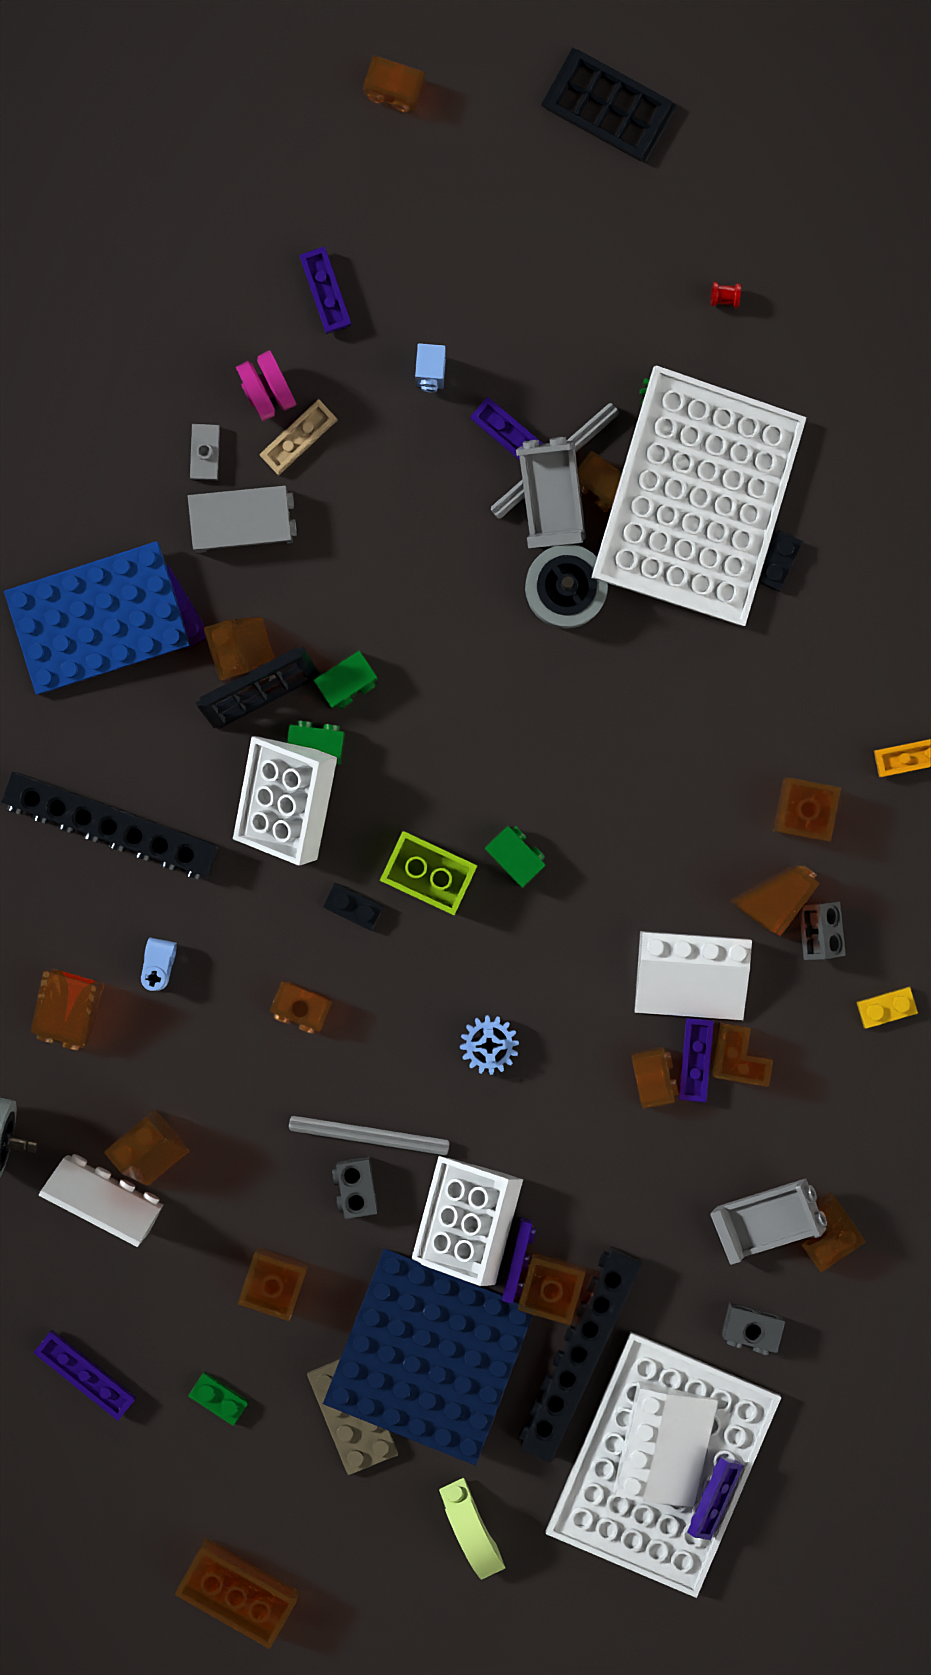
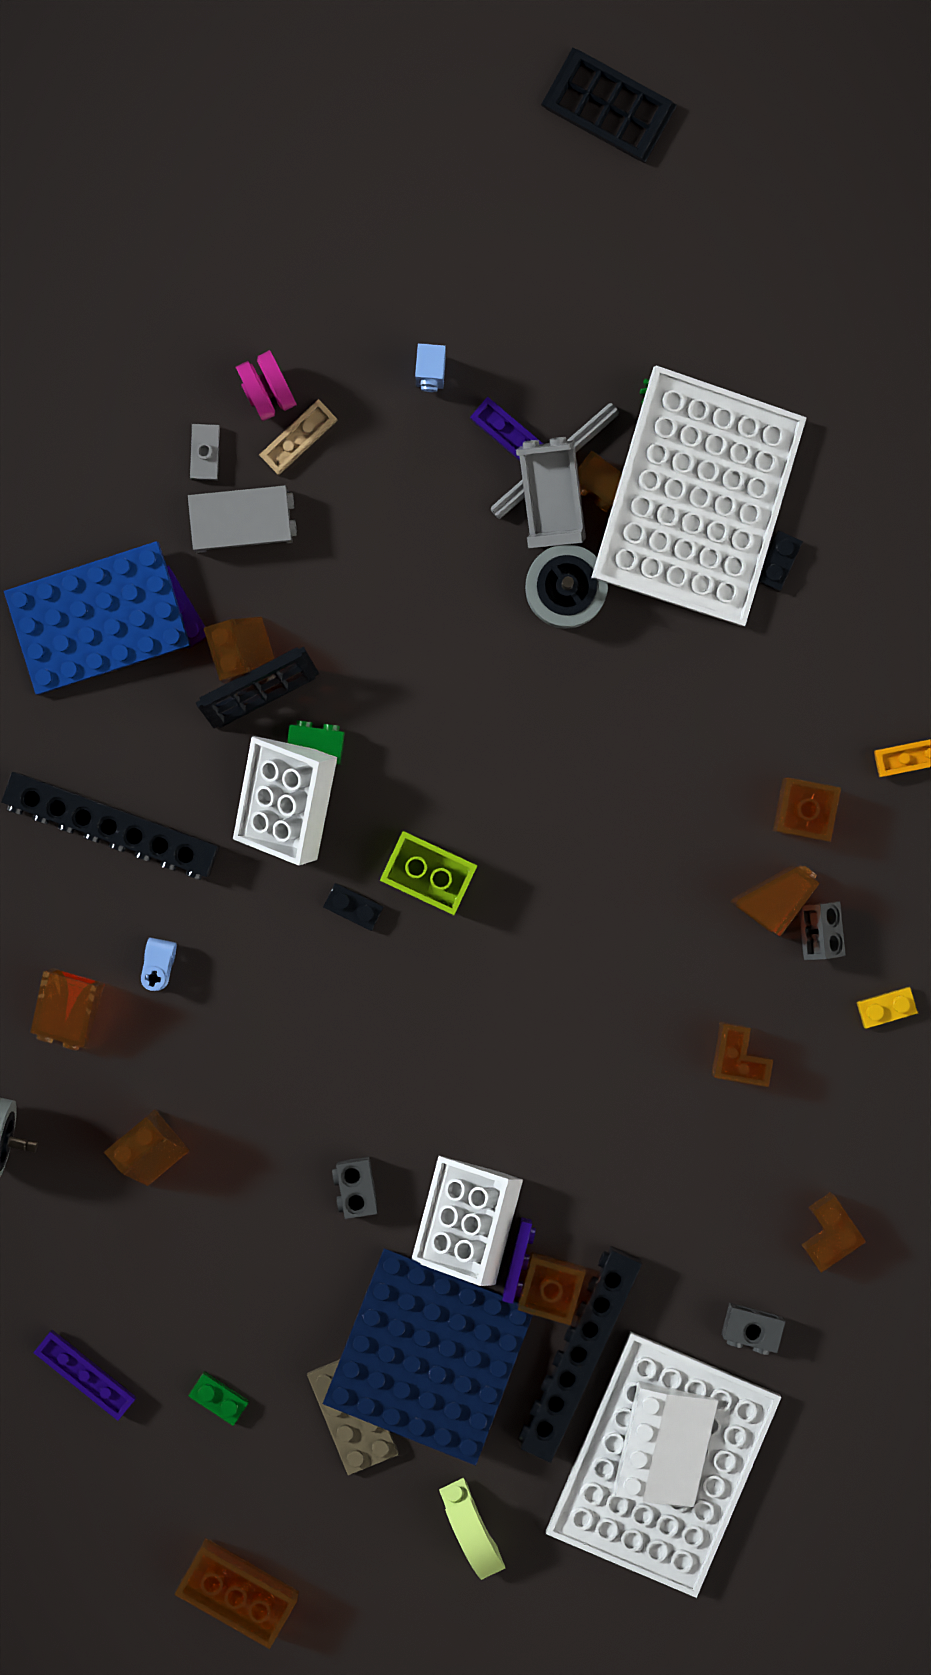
white slope [39,1154,163,1247] -> none
clear orange brick [238,1247,309,1322] -> none
clear orange brick [269,980,334,1034] -> none
light grey axle [289,1116,450,1155] -> none
dark purple plate [299,246,352,334] -> none
green brick [314,650,378,710] -> none
clear orange brick [363,55,426,112] -> none
light blue gear [460,1015,519,1075] -> none
green brick [485,826,546,888] -> none
clear orange brick [630,1047,678,1109] -> none
white slope [635,931,752,1020] -> none
dark purple plate [678,1018,714,1102] -> none
dark purple plate [687,1457,744,1540] -> none
red bush [710,282,741,308] -> none
light grey panel [710,1178,827,1265] -> none

